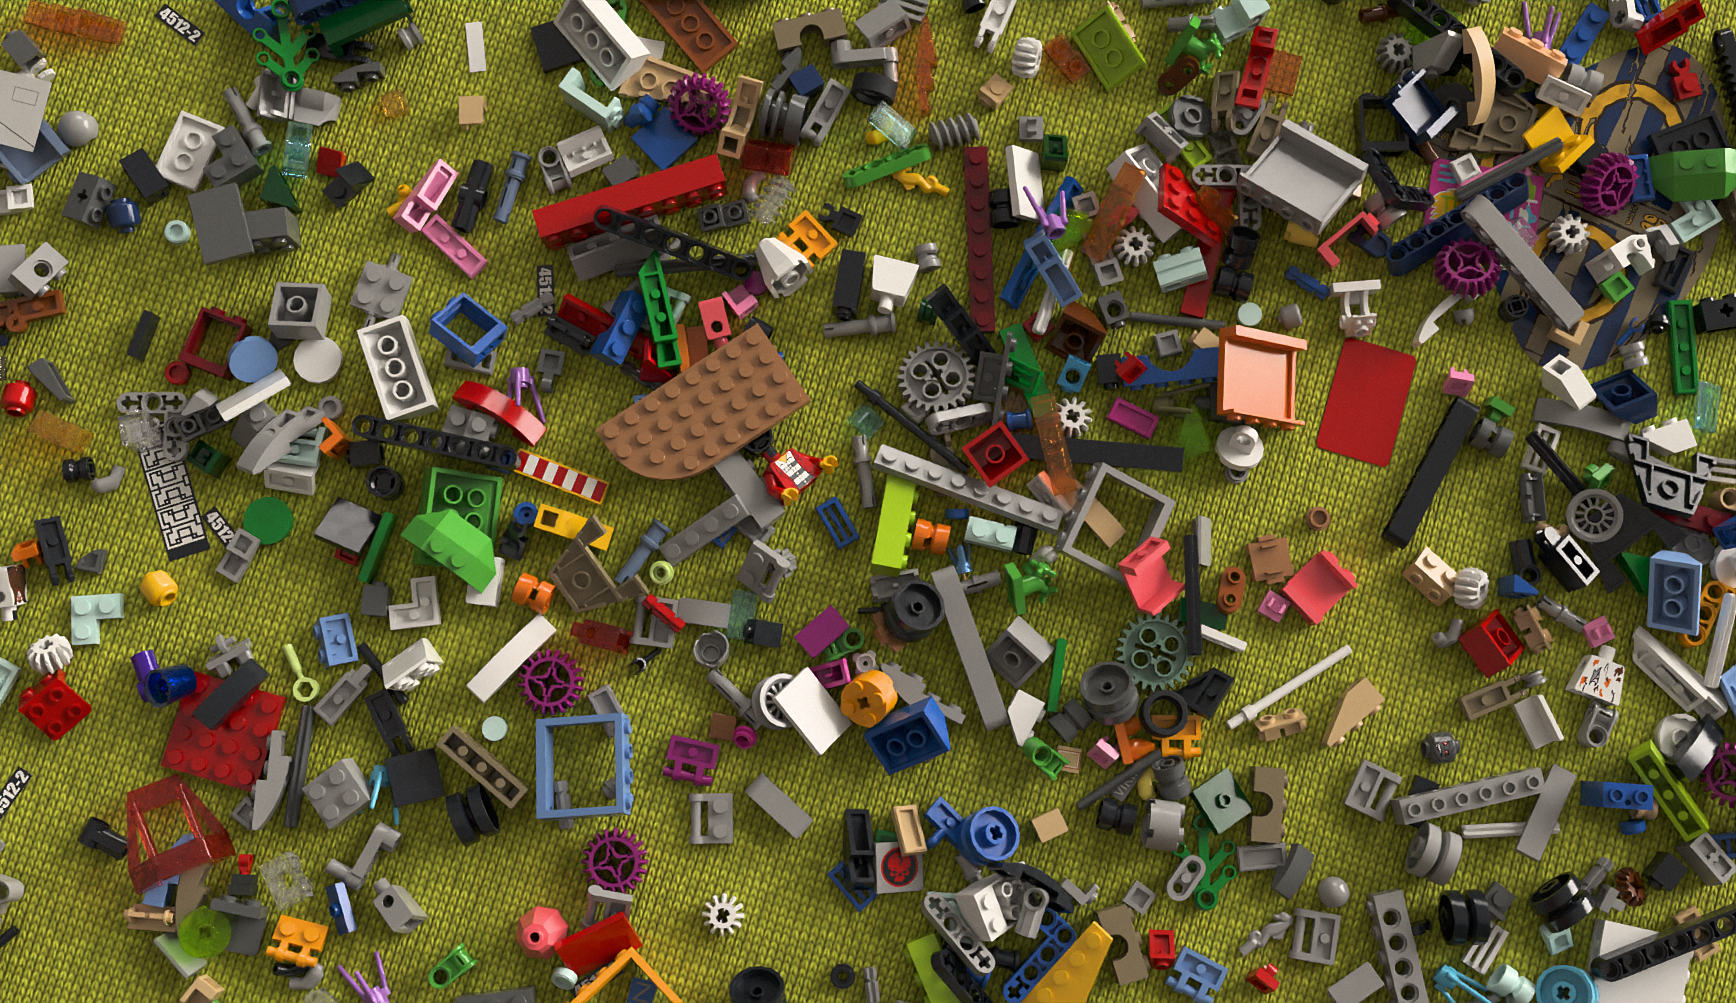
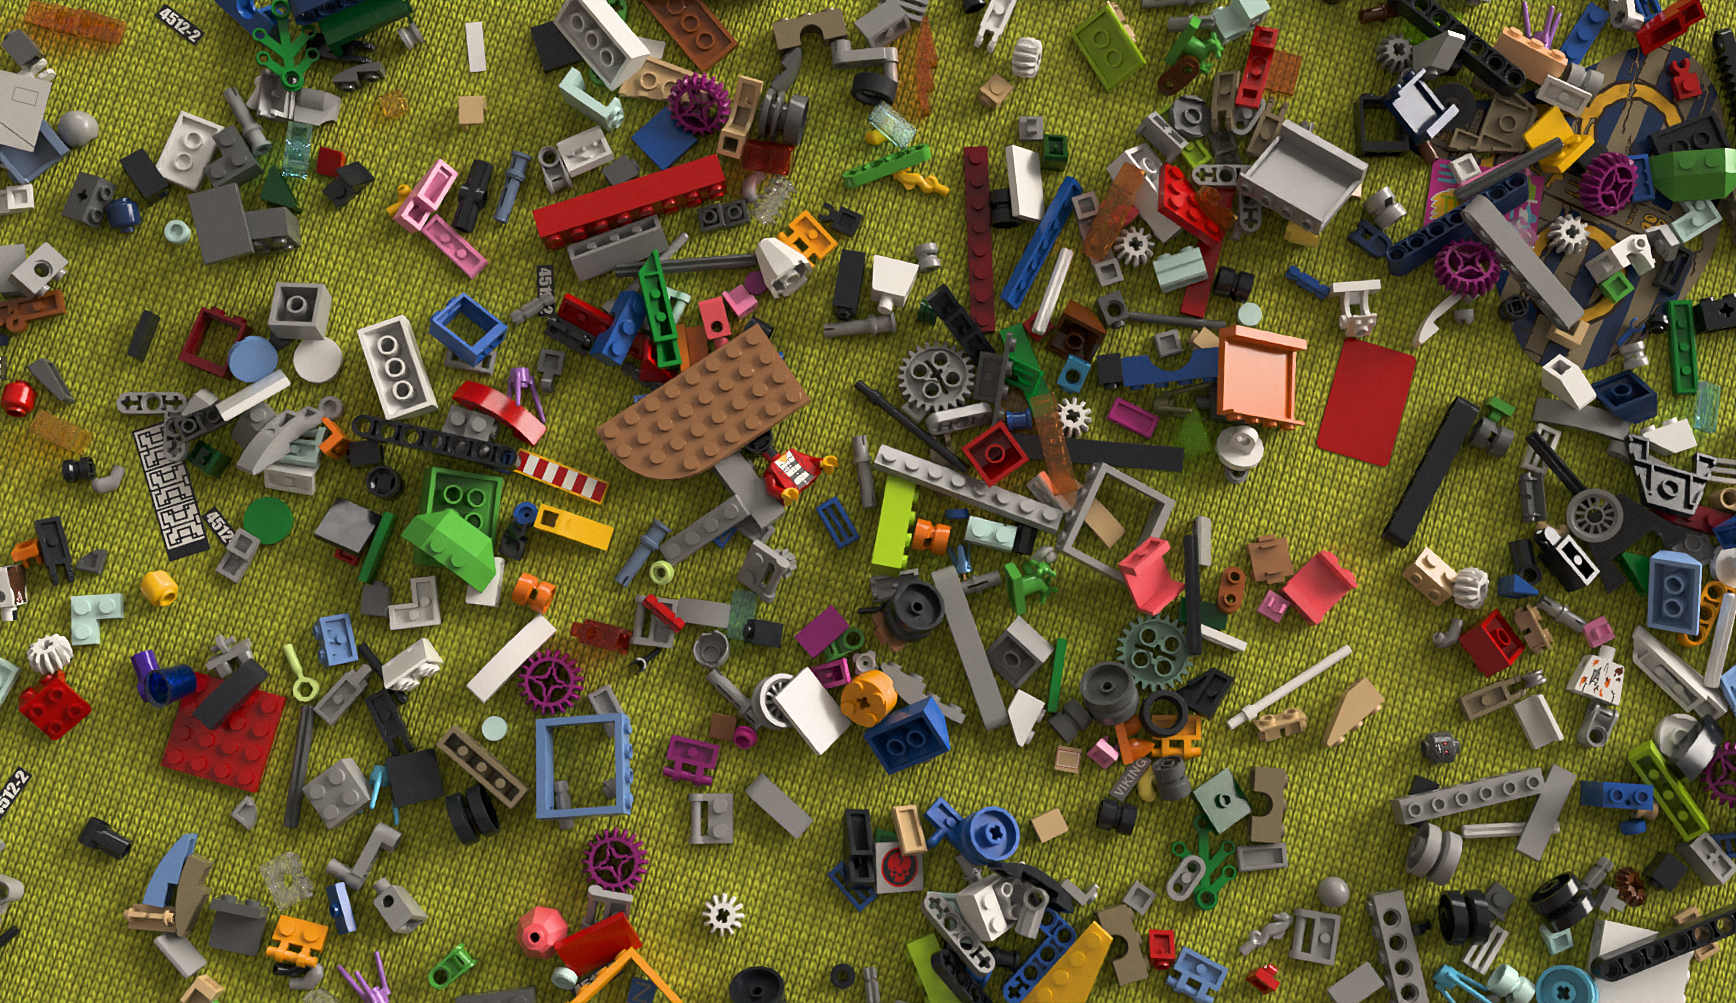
clear brick [117,409,163,453] -> none
clear red windscreen [127,774,237,895] -> none
red tile [165,361,192,386] -> none
clear neon green plate [178,906,231,958] -> none
pearl dark grey piece [227,854,258,895] -> none
light grey slope [249,730,293,830] -> none
light grey plate [350,252,414,328] -> none
dark tan wing [548,514,649,613] -> none
black beam [593,205,753,281] -> none
blue animal [624,94,660,128] -> none
dark blue panel [789,63,825,99] -> none
light grey plate [799,78,851,147] -> none
clear light blue slope [847,404,884,439] -> none
light grey piece [928,113,980,151] -> none
bright green piece [1022,737,1070,781] -> none
medium lavender plant [1023,186,1068,239] -> none
medium blue slope [1023,229,1083,308] -> none
clear orange slope [1042,33,1091,84] -> none
clear neon green slope [1052,207,1092,253] -> none
dark grey bar [1076,748,1163,811] -> none
red tile [1115,351,1148,385] -> none
light grey brick [1141,798,1185,852] -> none
black wheel [1221,226,1261,270] -> none
dark grey slope [1271,843,1314,900] -> none
light grey piece [1277,303,1303,330] -> none
medium nougat plate [1305,507,1330,531] -> none
coral panel [1316,211,1379,271] -> none
light grey plate [1342,759,1403,823] -> none
black beam [1360,148,1435,212] -> none
bright pink tile [1442,367,1474,397] -> none
tan slope [1462,26,1496,126] -> none
bright green tile [1582,463,1614,490] -> none

